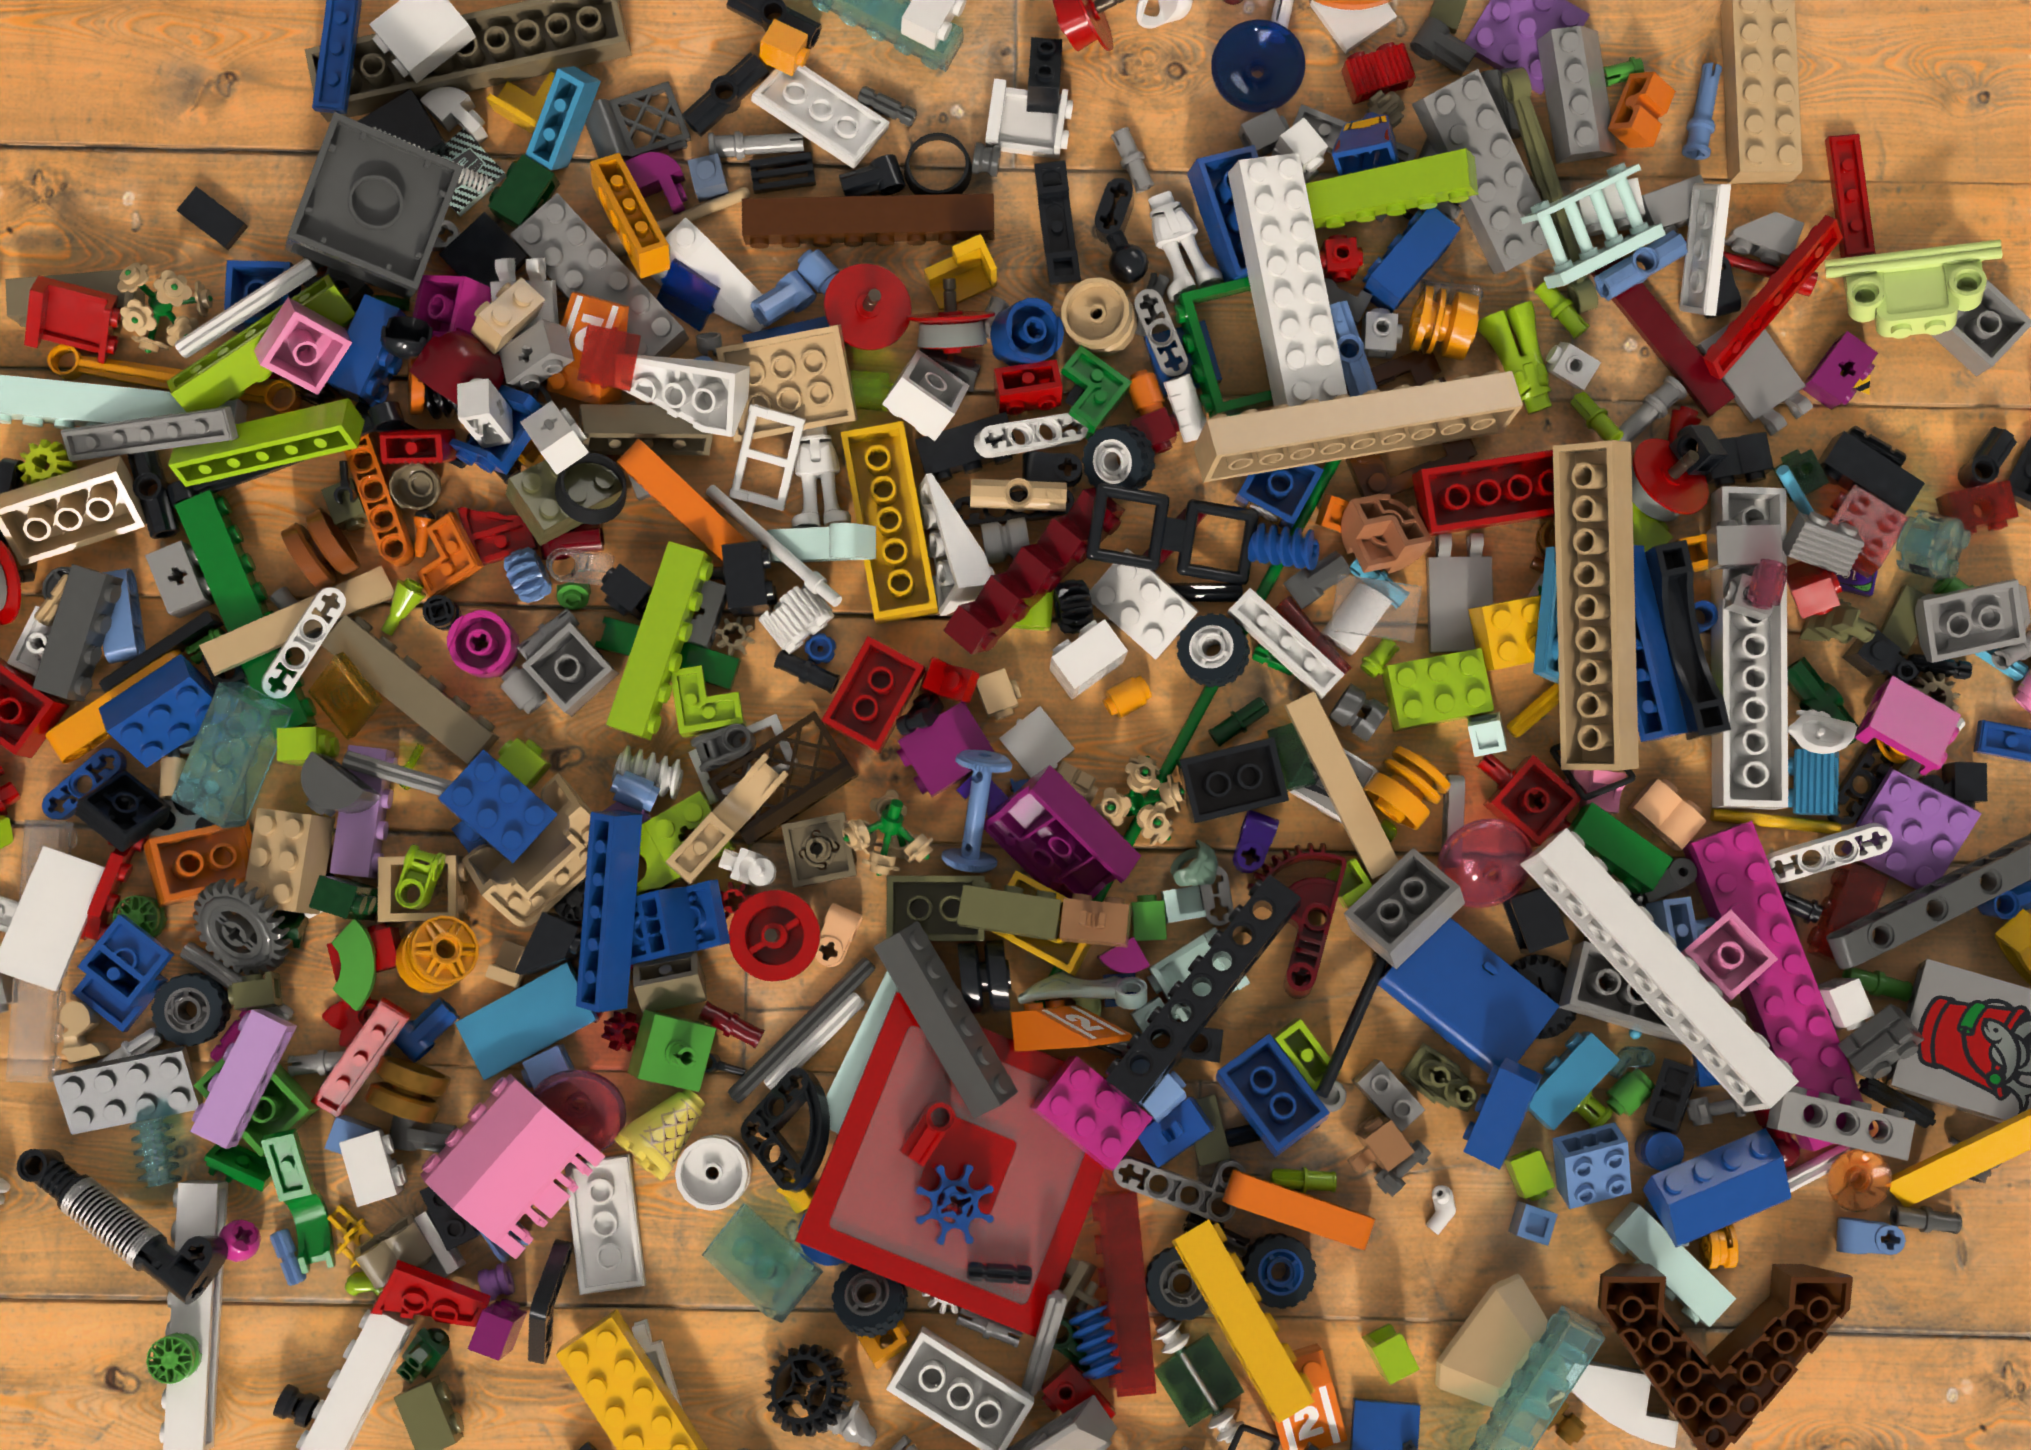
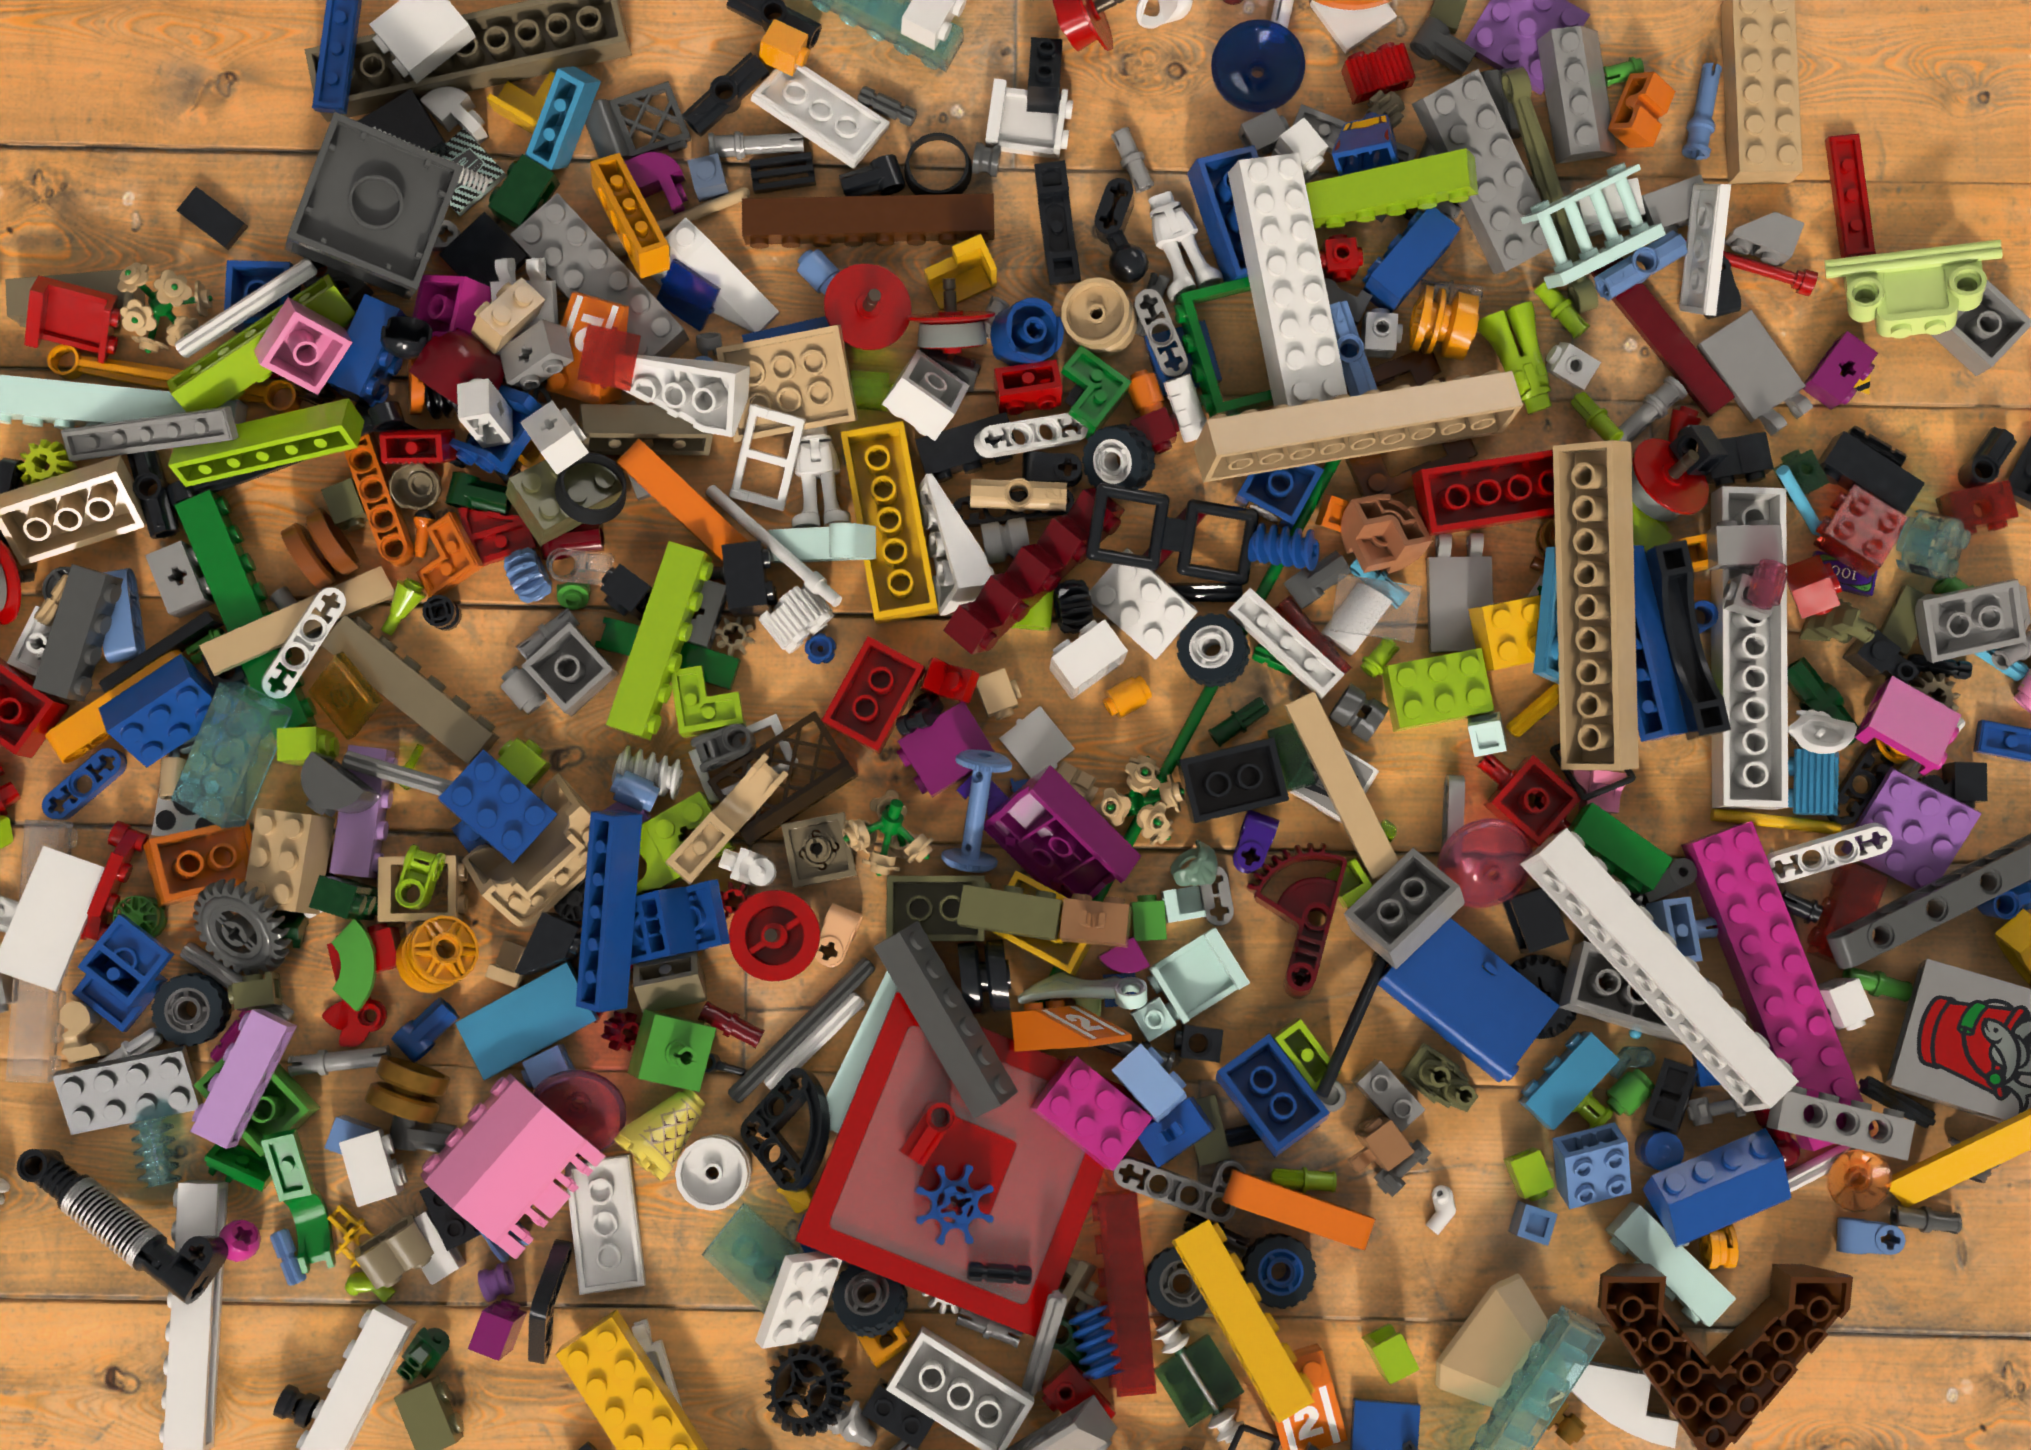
black brick [74,770,172,852] -> none
bright green wheel [146,1332,202,1384] -> none
tile [310,997,411,1117] -> none
black hand [334,461,358,504] -> none
piece [369,295,416,311] -> none
red wing [370,1260,491,1327] -> none
dark pink brick [447,610,519,678] -> none
medium blue piece [750,270,817,327] -> none
black pin [774,650,840,694] -> none
black brick [1106,874,1301,1110] -> none
light orange wheel [1363,746,1451,831] -> none
blue brick [1463,1058,1543,1170] -> none
light nougat brick [1627,779,1706,851] -> none
bright pink brick [1681,909,1778,1003] -> none
red plate [1703,215,1843,380] -> none
light grey brick [1782,512,1865,576] -> none
dark grey brick [1838,1004,1924,1080] -> none
none -> dark green piece [445,472,512,515]
none -> white plate [755,1251,842,1349]
none -> black brick [861,1378,935,1449]

